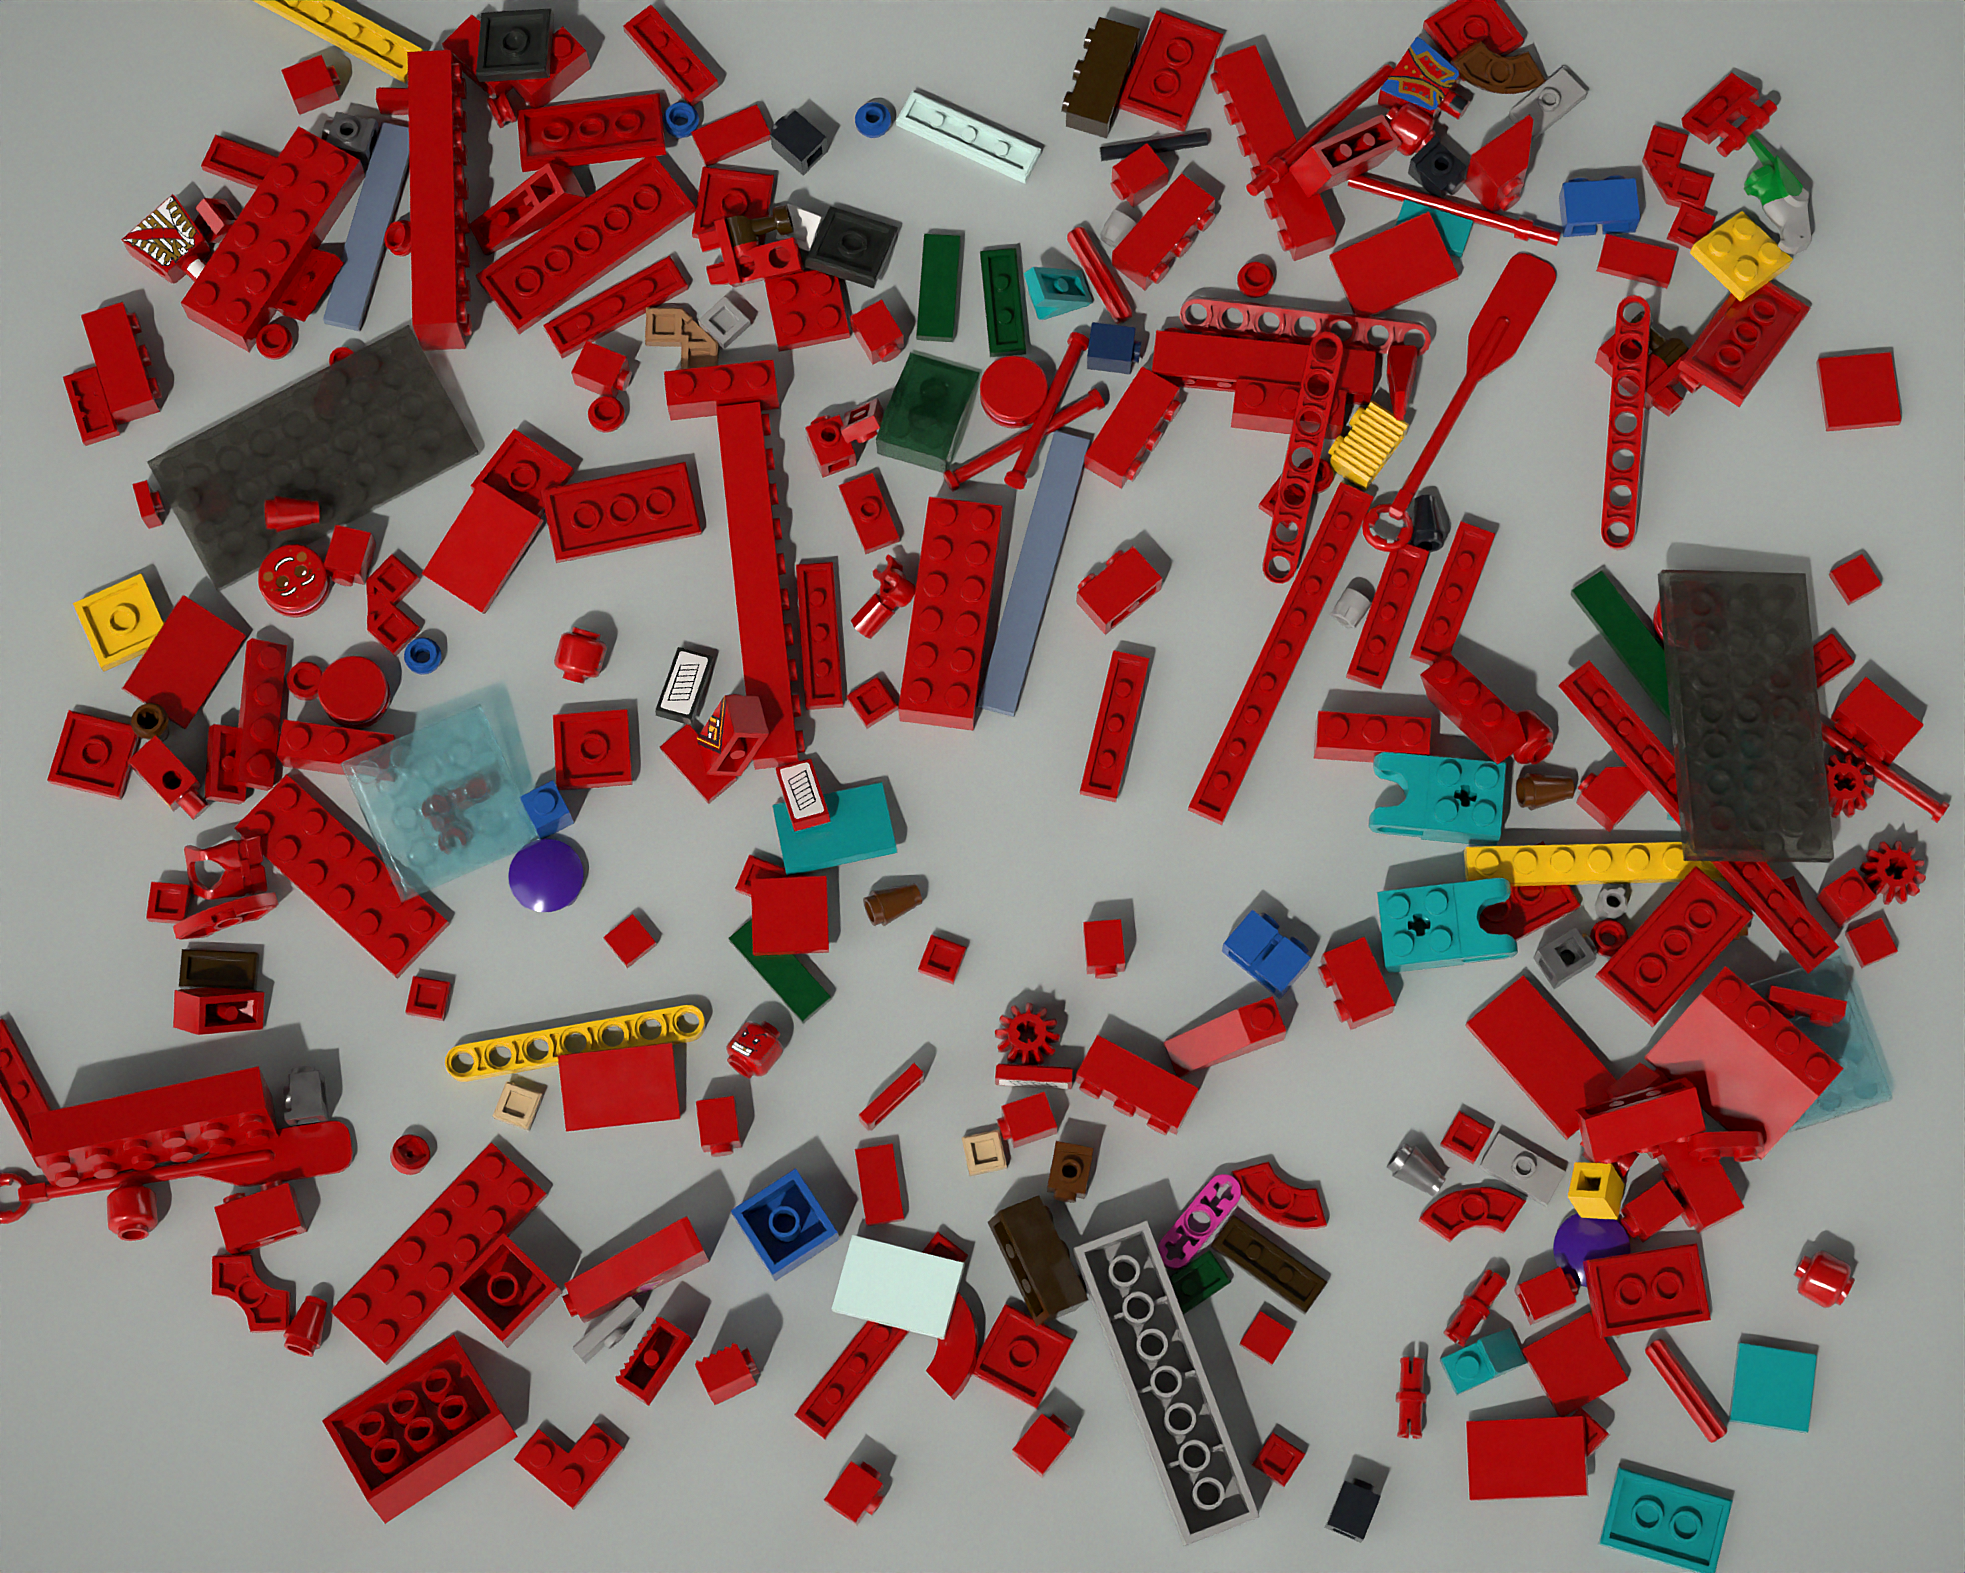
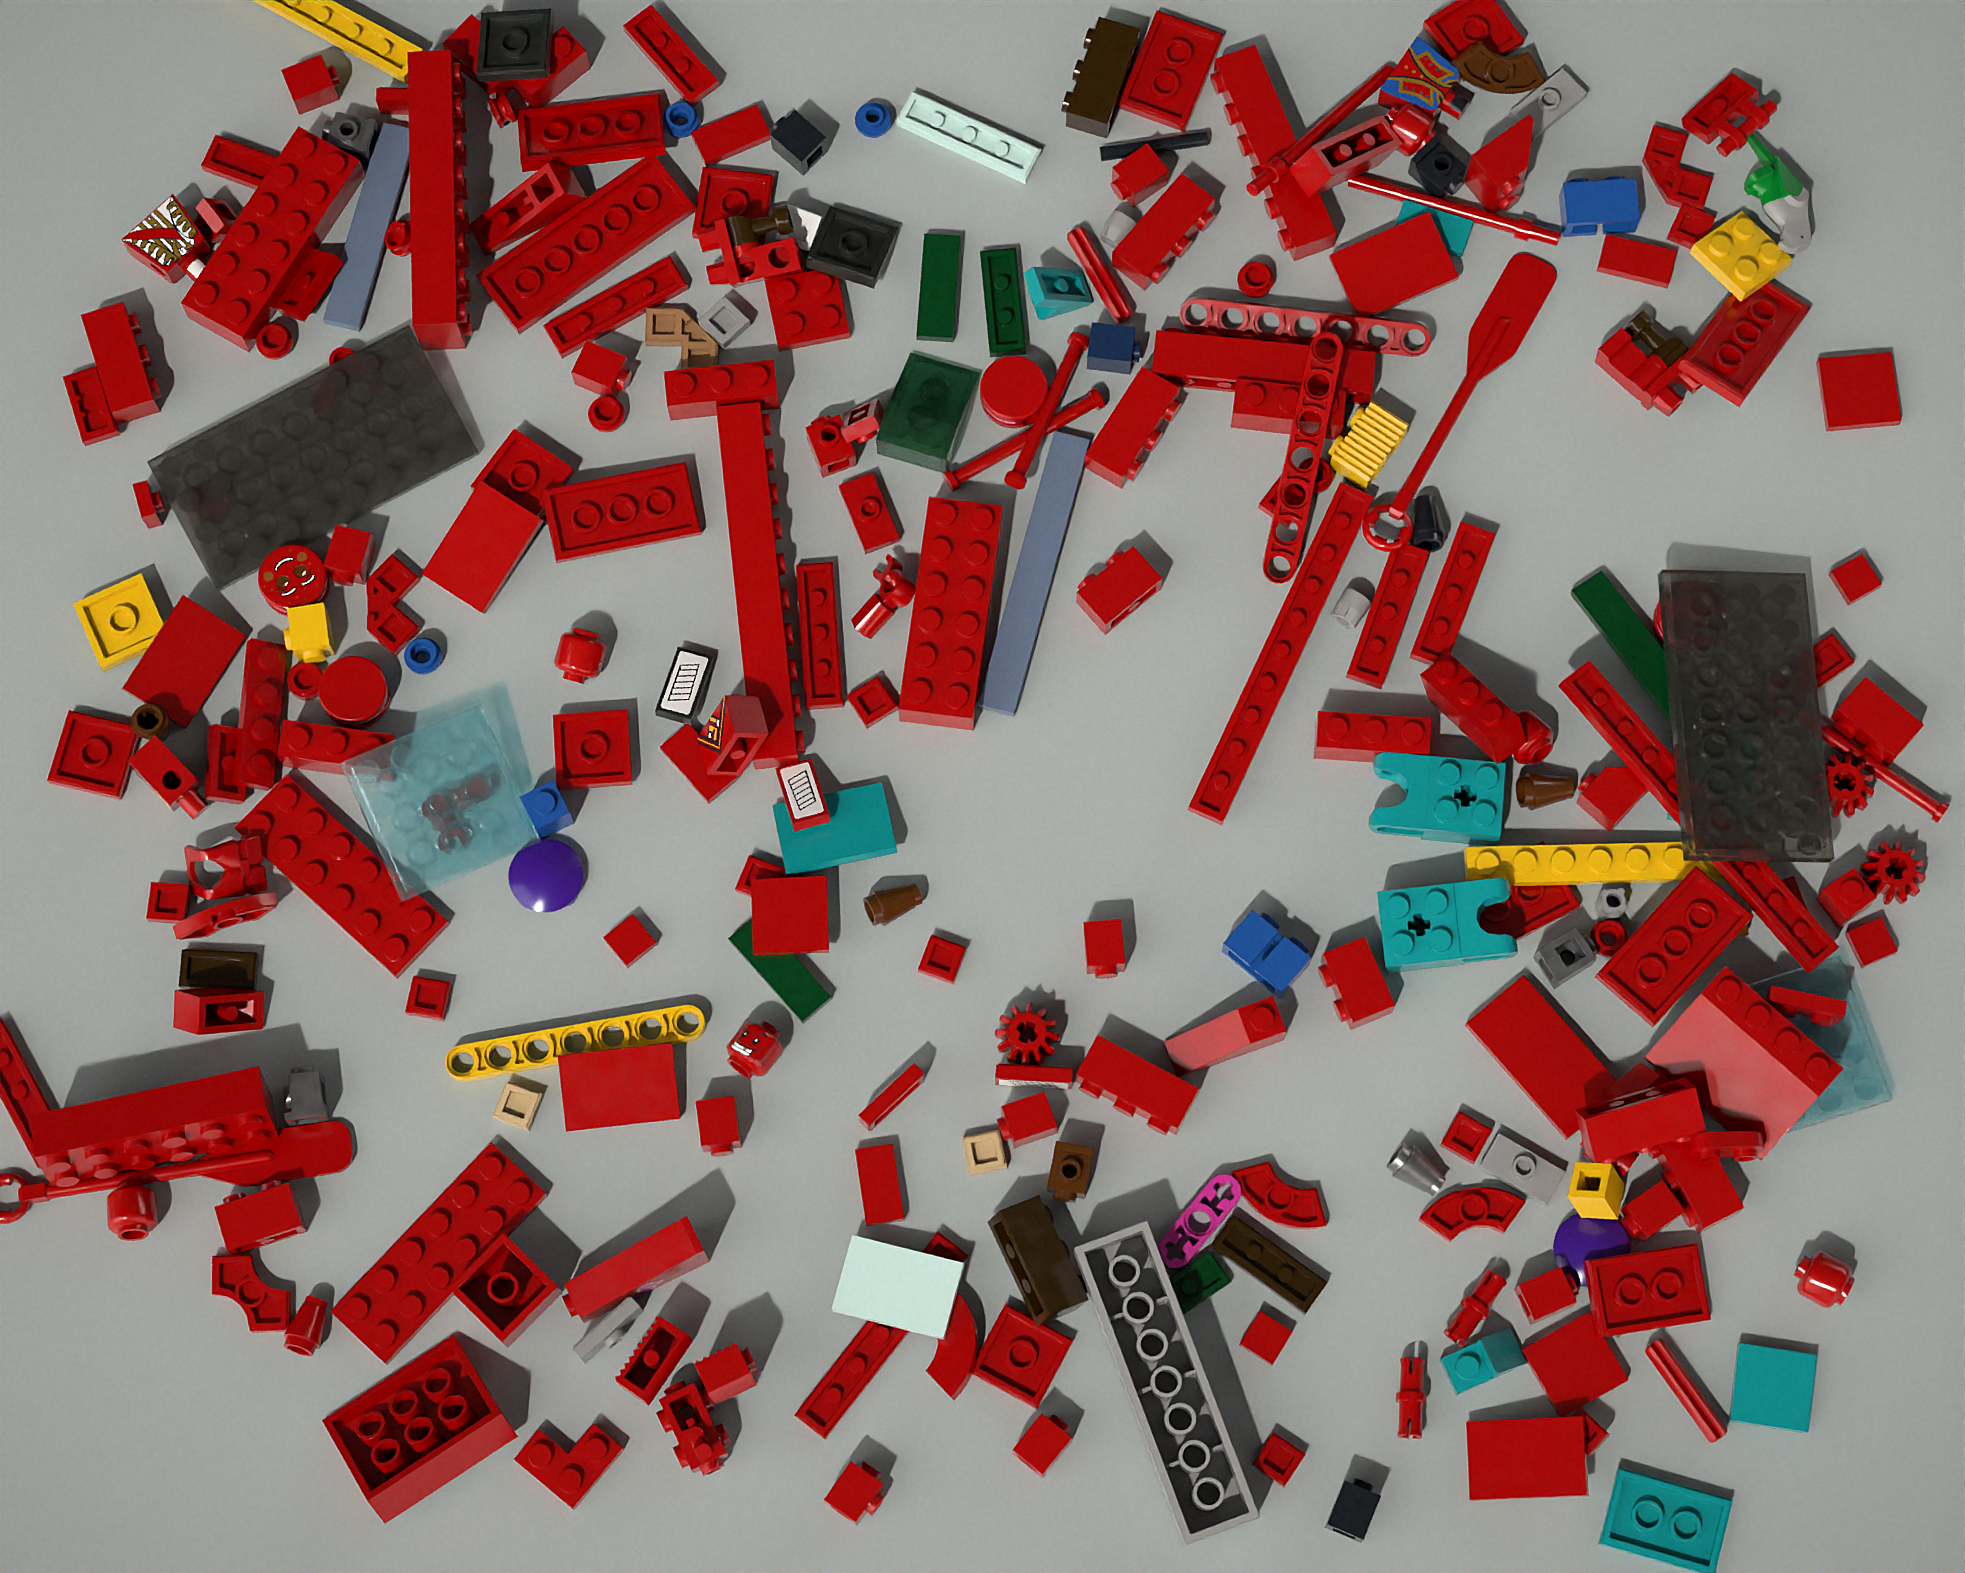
red cone [264,495,319,533] -> none
red tile [390,1134,430,1175] -> none
blue brick [731,1168,840,1281] -> none
red brick [850,299,904,365] -> none
red plate [1080,650,1150,803] -> none
red slope [1386,345,1417,421] -> none
red beam [1601,295,1651,551] -> none
none -> yellow brick [283,602,335,663]
none -> red brick [656,1381,732,1476]

